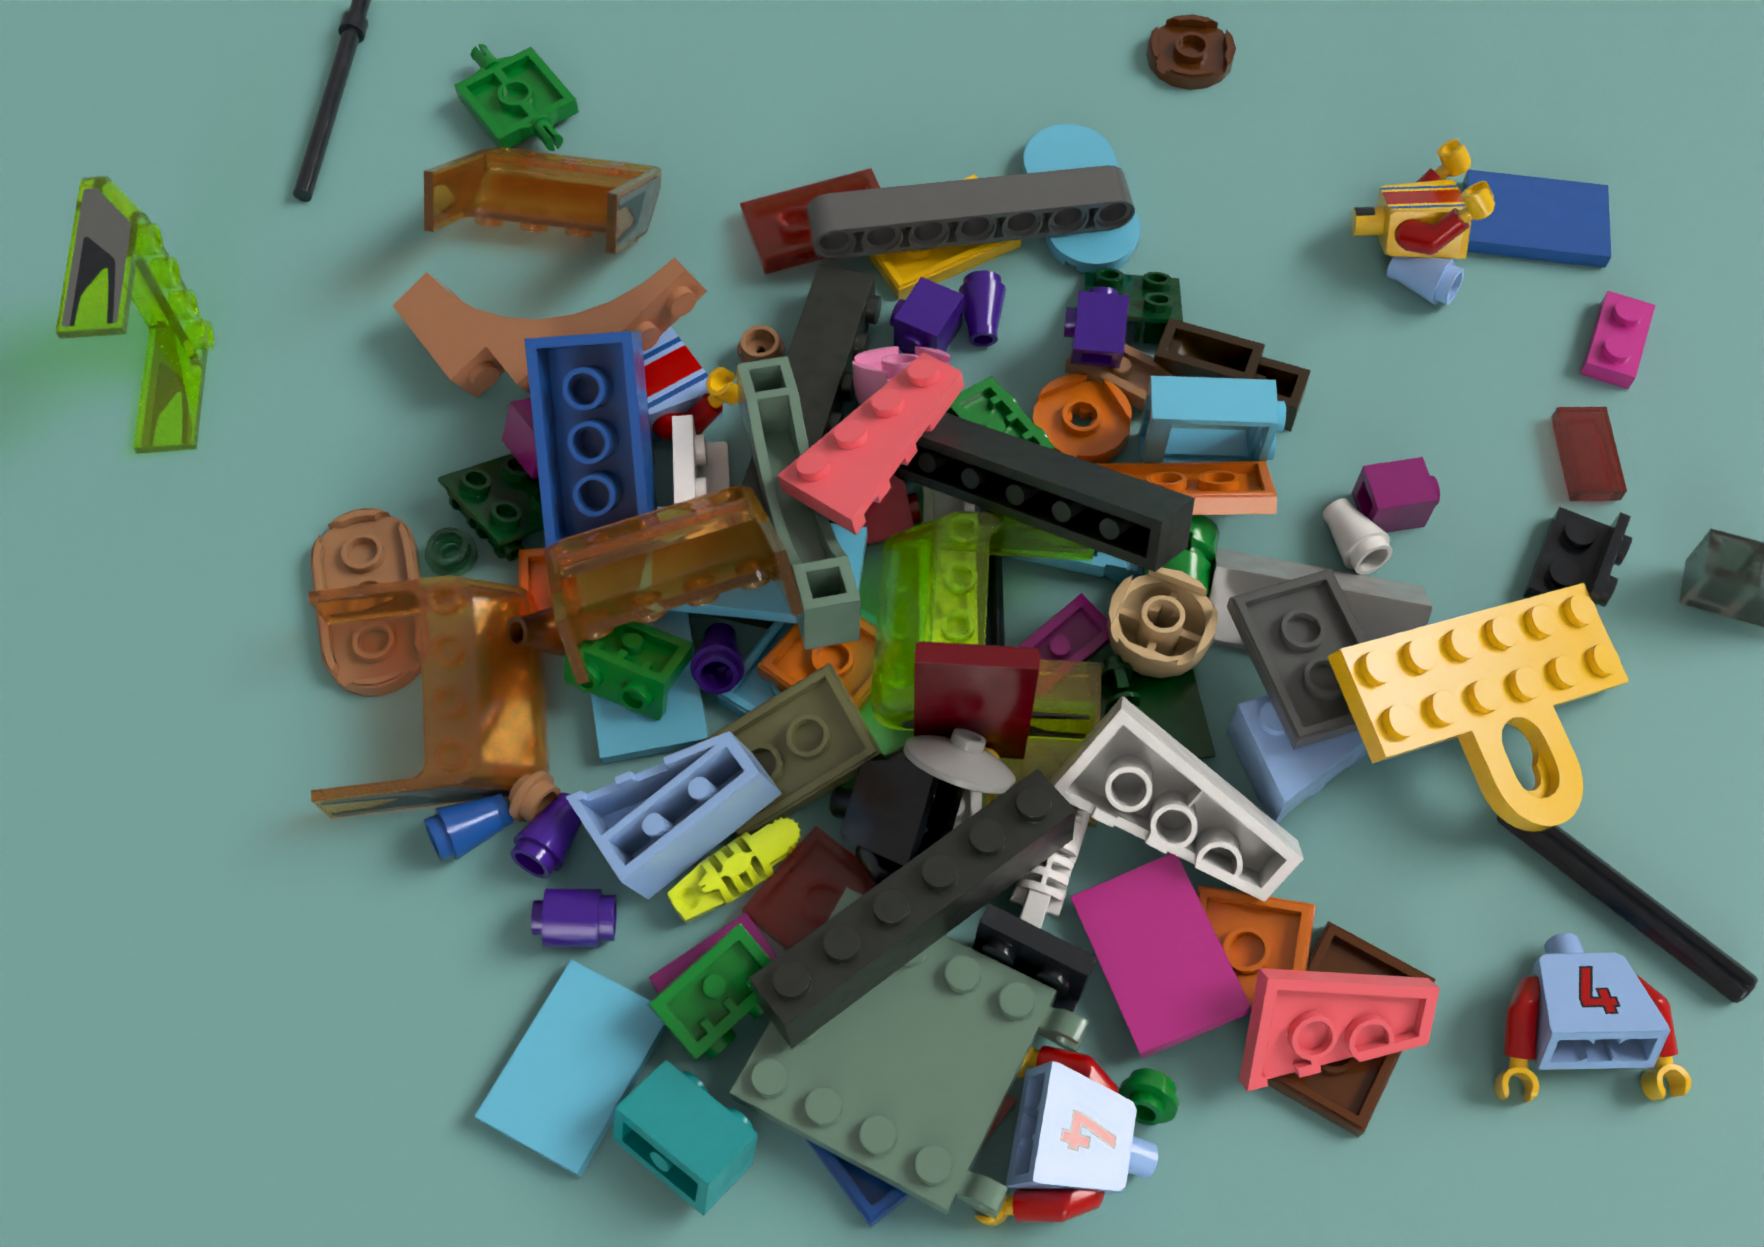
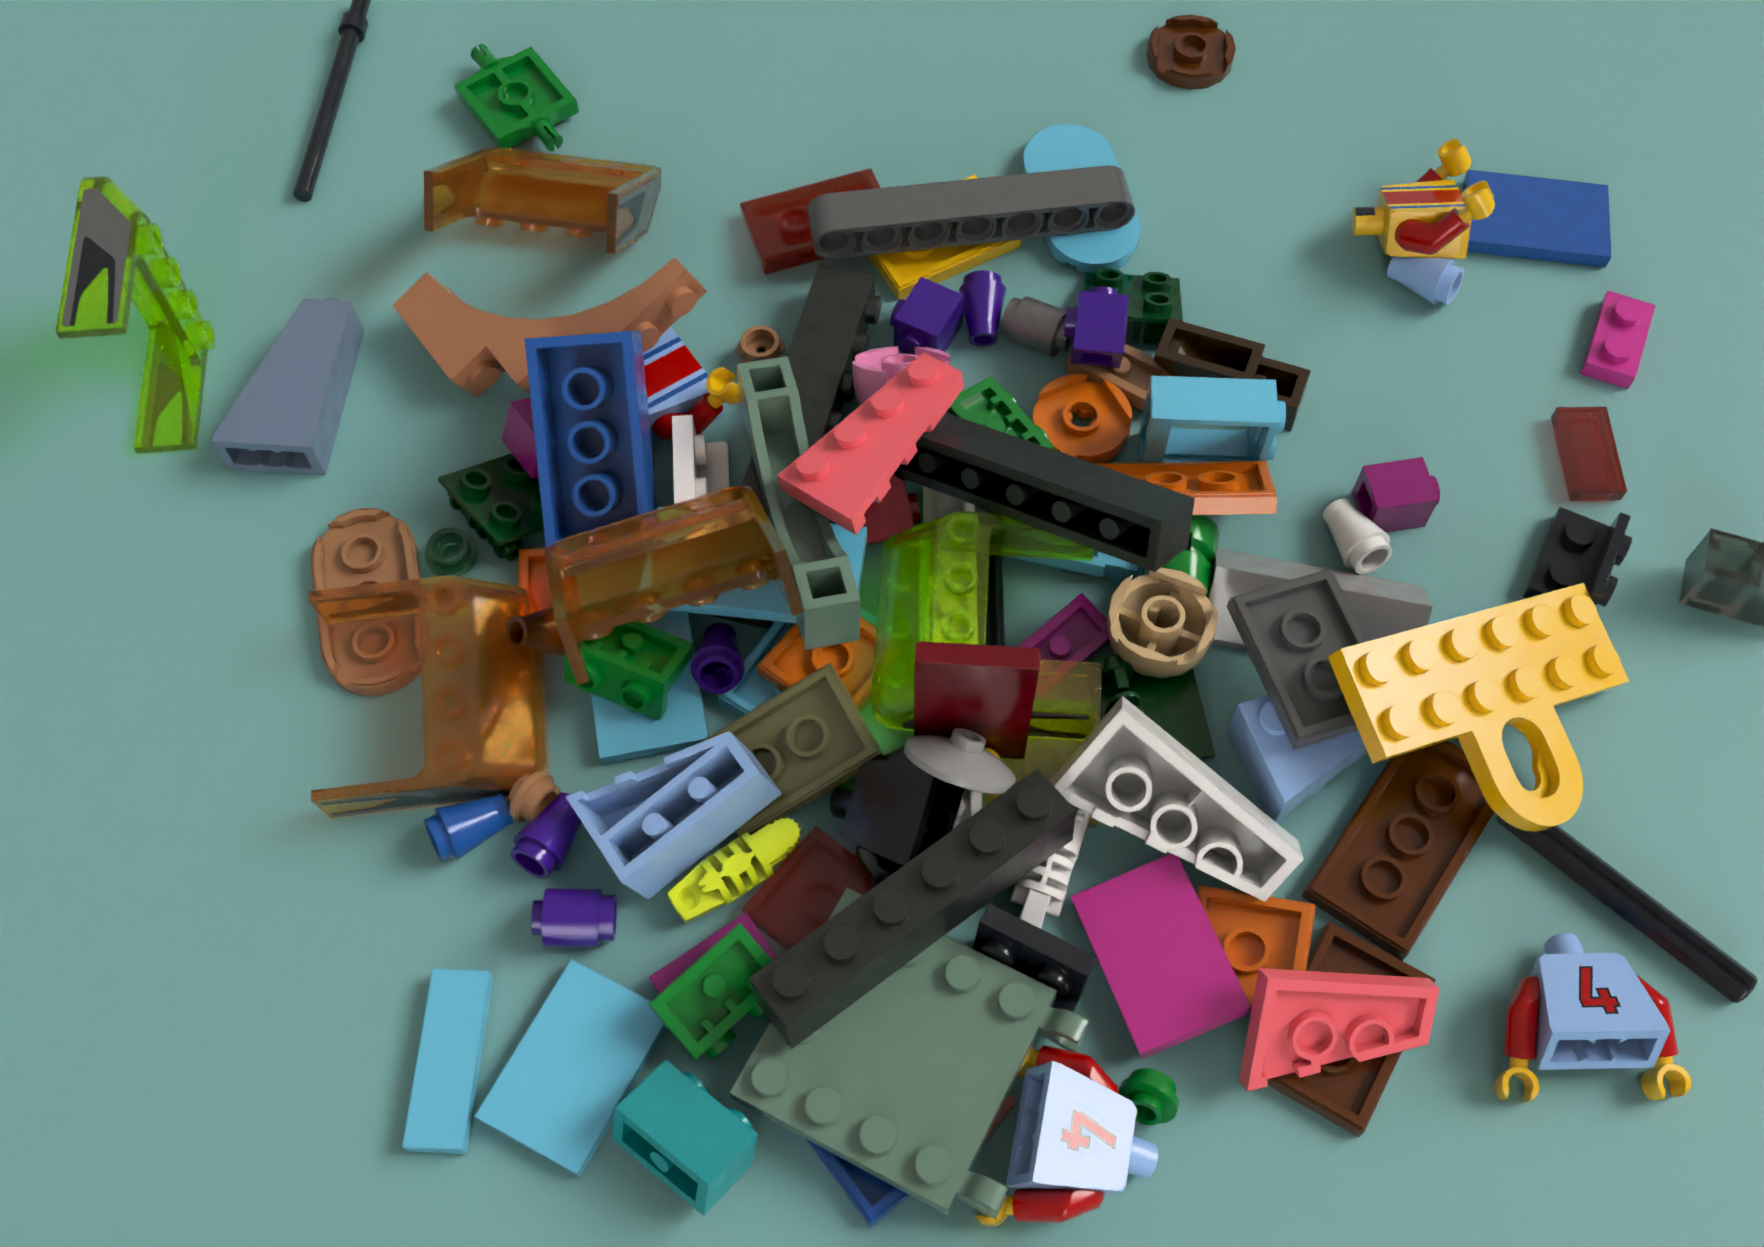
none -> sand blue slope [211,298,364,475]
none -> medium azure tile [402,968,494,1154]
none -> flat silver brick [1000,296,1073,357]
none -> reddish brown tile [1301,741,1494,961]

